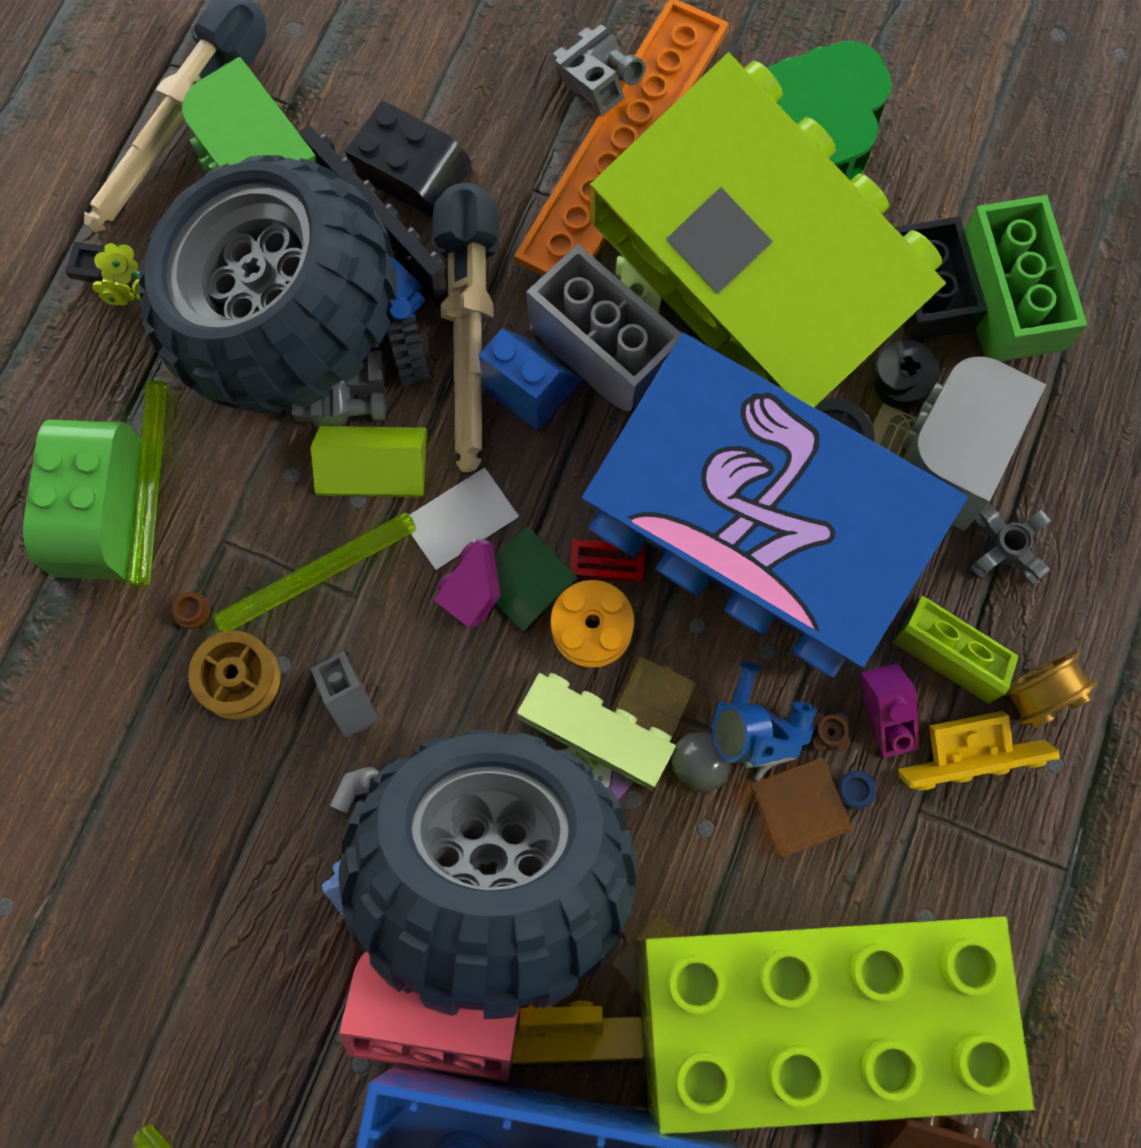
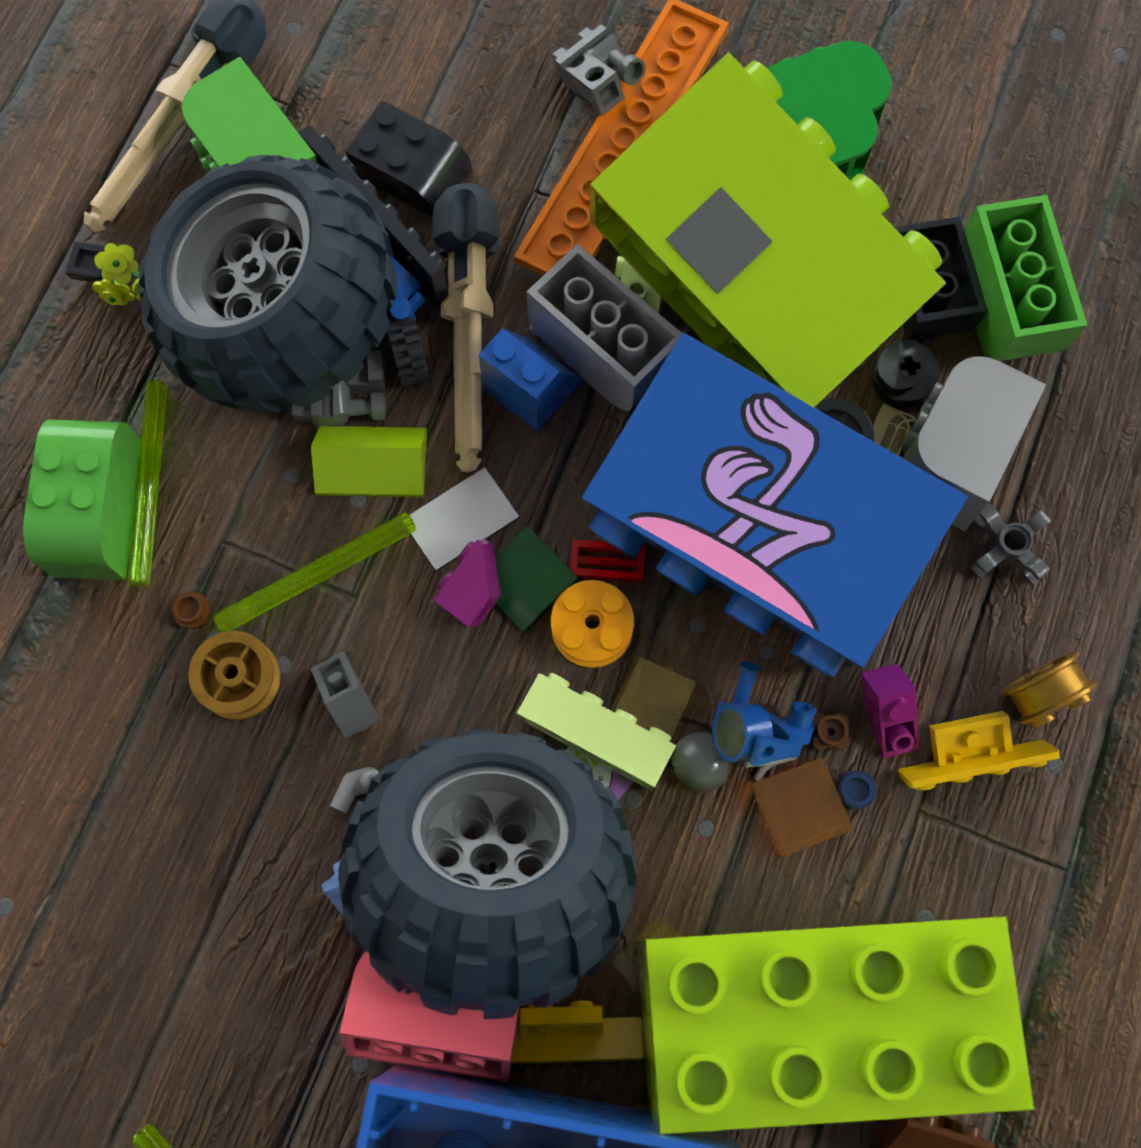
lime slope [892,595,1019,704] -> none

